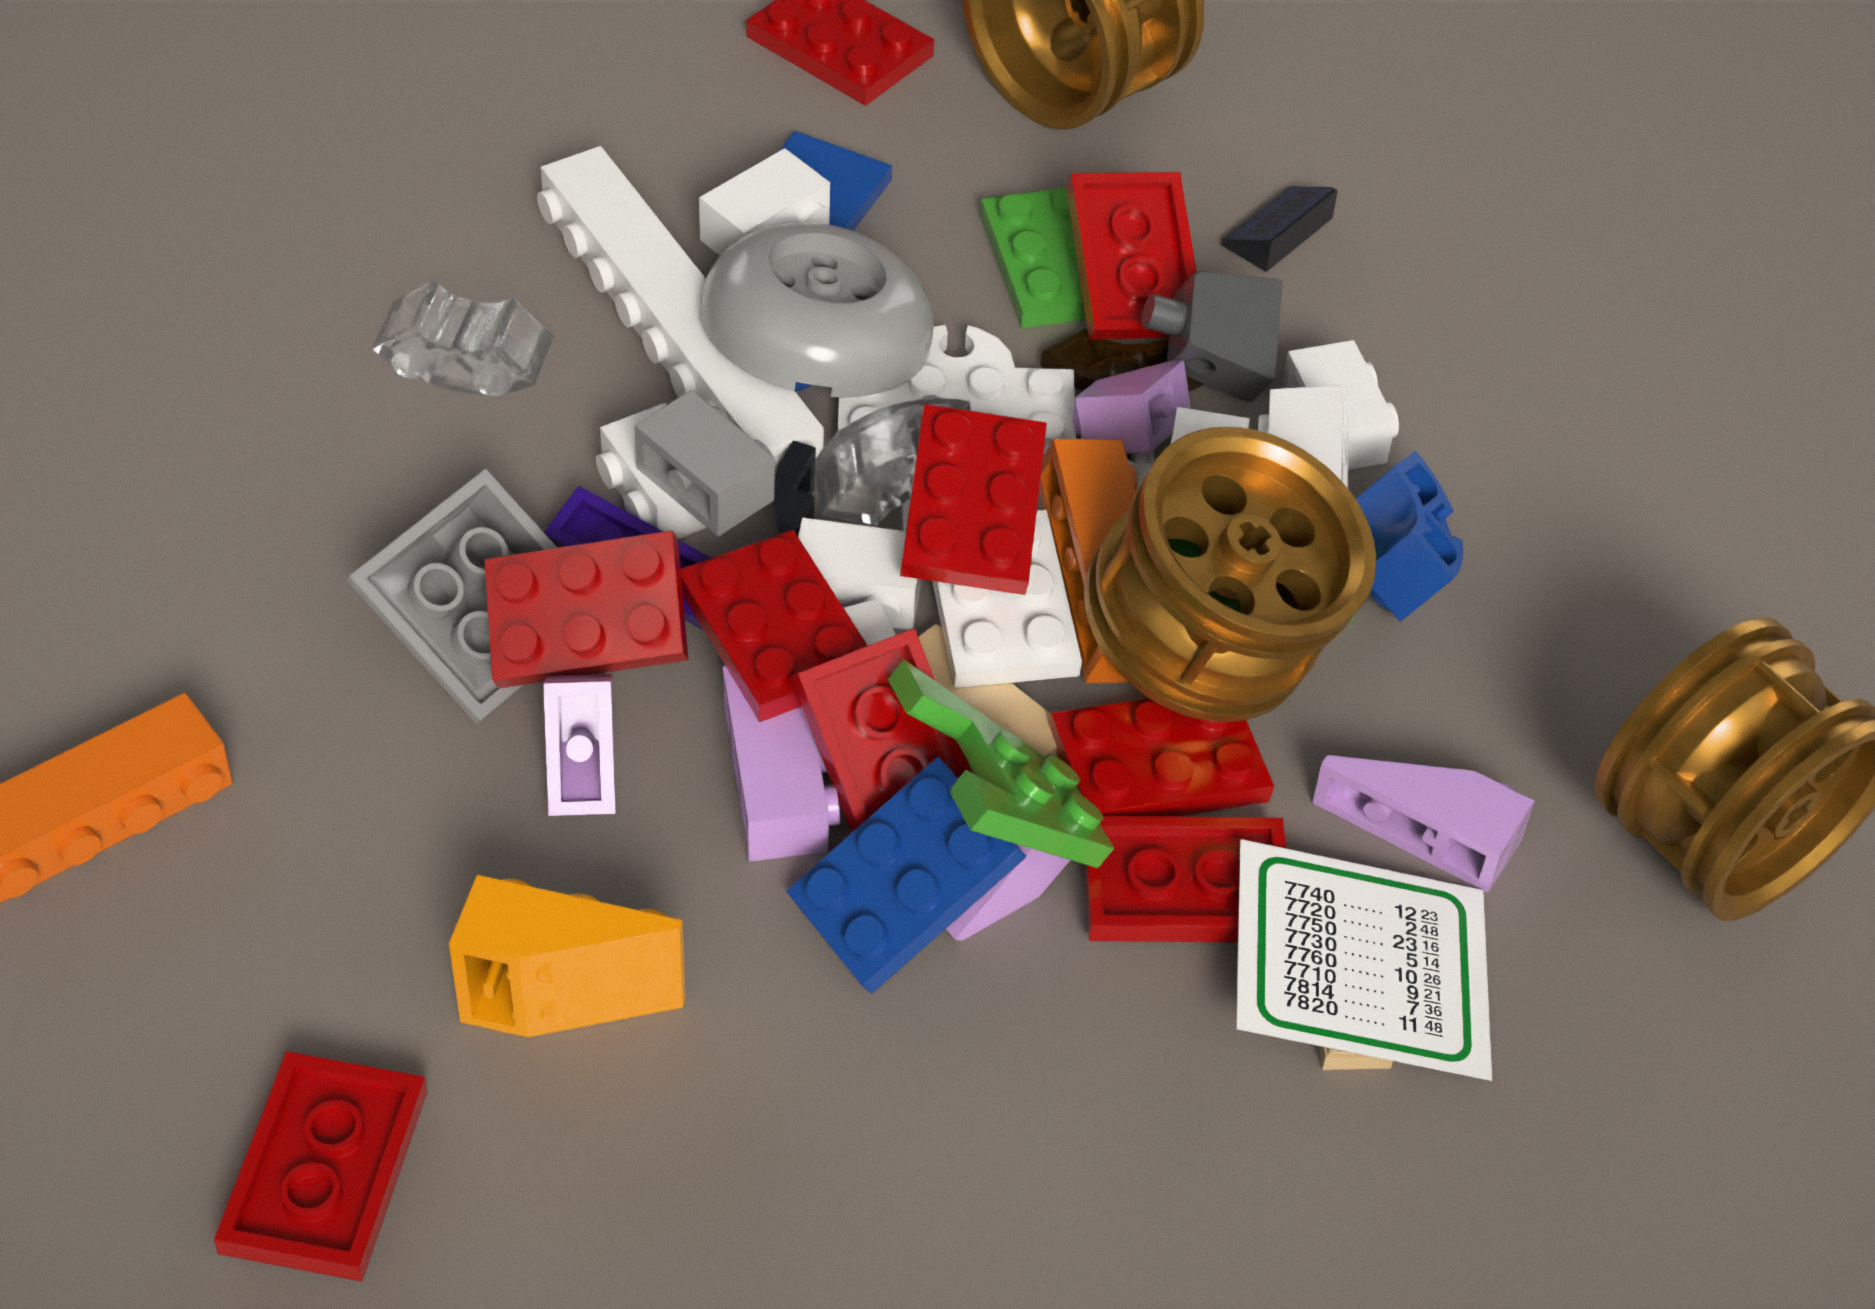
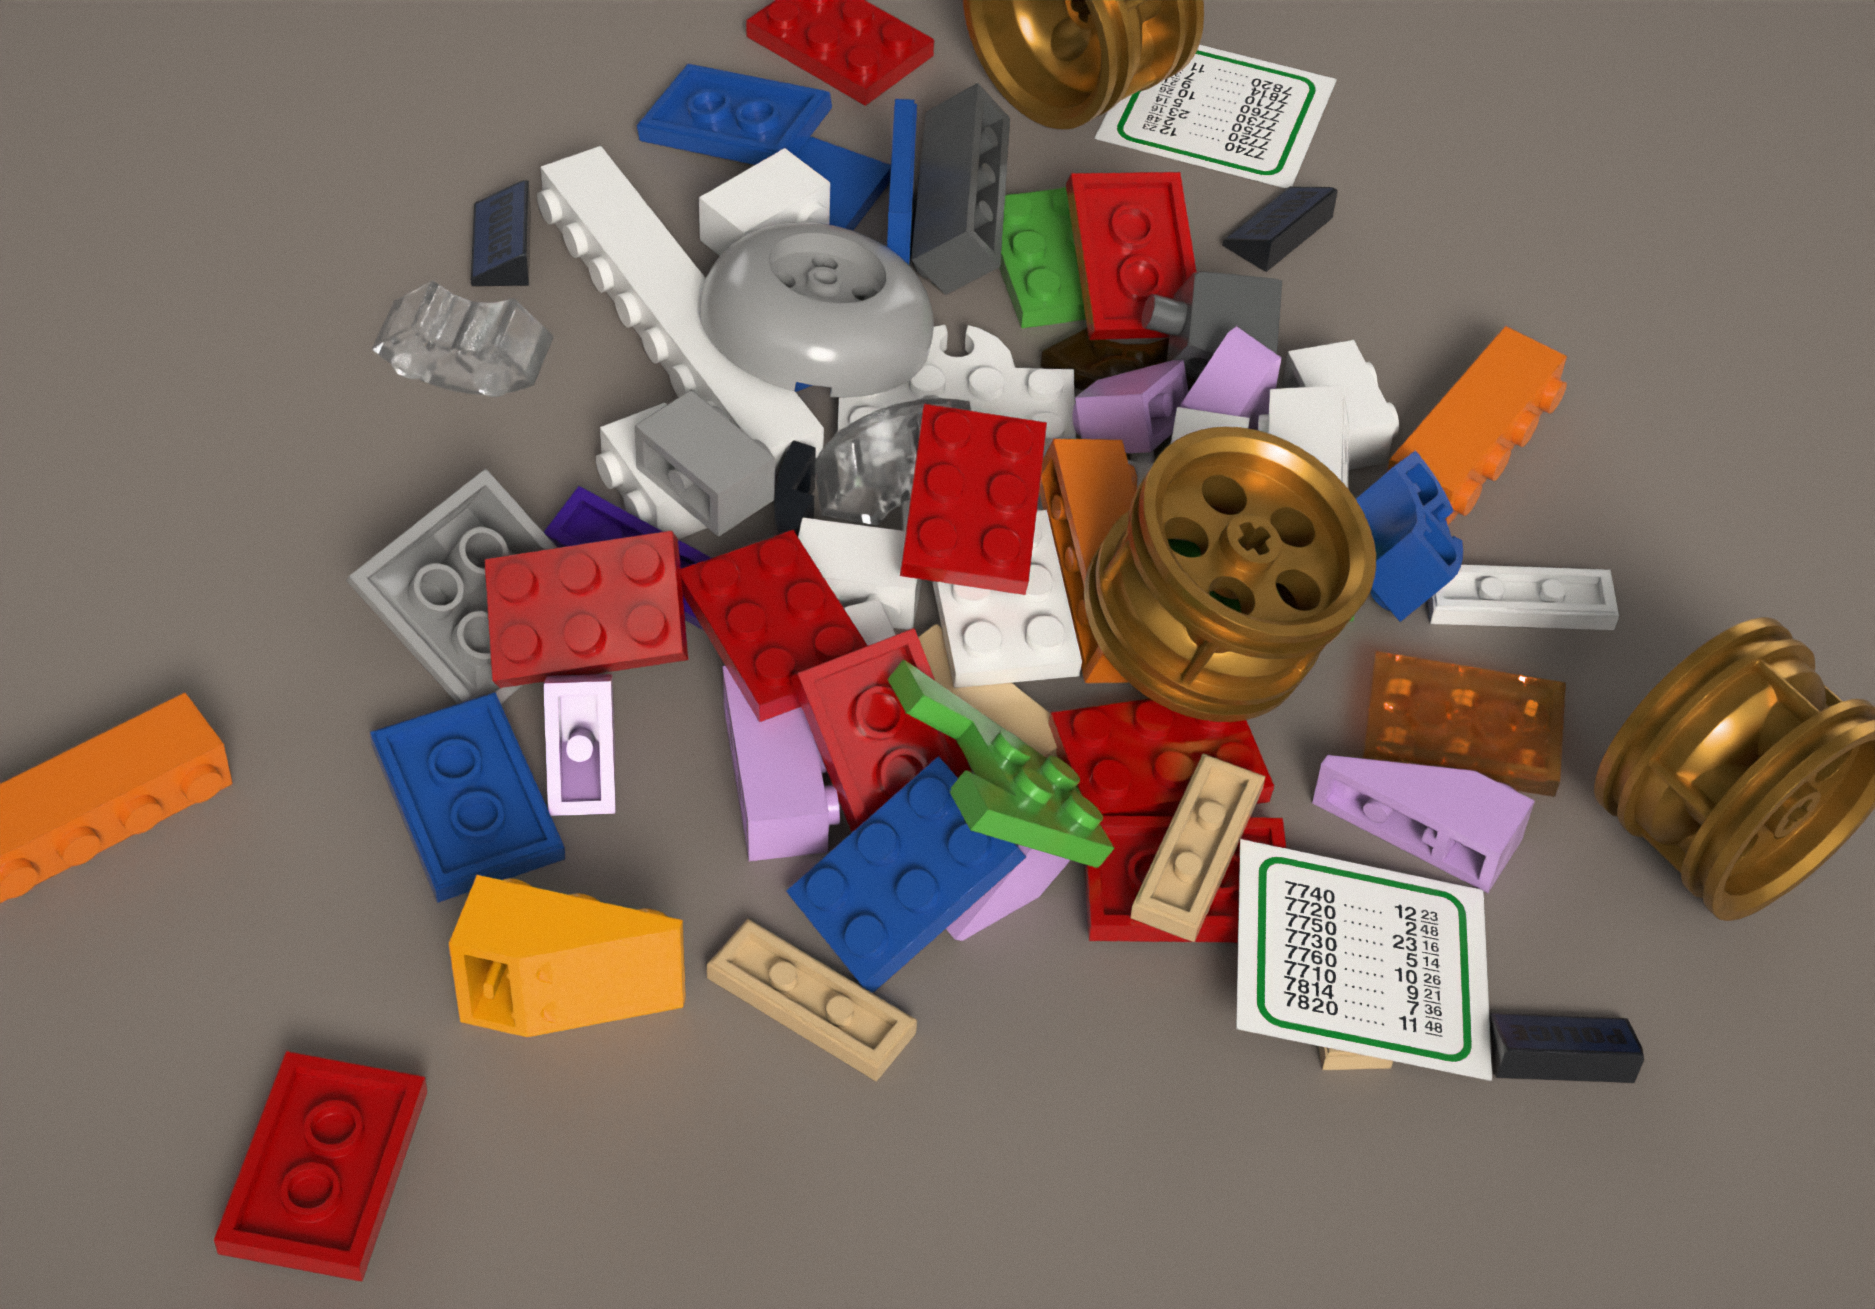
none -> blue tile [370,692,565,903]
none -> slope [471,180,531,286]
none -> blue tile [637,64,832,165]
none -> tan tile [707,919,917,1082]
none -> blue tile [887,99,917,265]
none -> dark grey brick [911,83,1010,295]
none -> white sticker [1094,45,1337,189]
none -> tan tile [1130,754,1265,942]
none -> lavender slope [1181,326,1281,430]
none -> clear orange plate [1362,651,1566,797]
none -> orange brick [1387,326,1567,525]
none -> white tile [1427,565,1619,630]
none -> black slope [1489,1013,1645,1083]

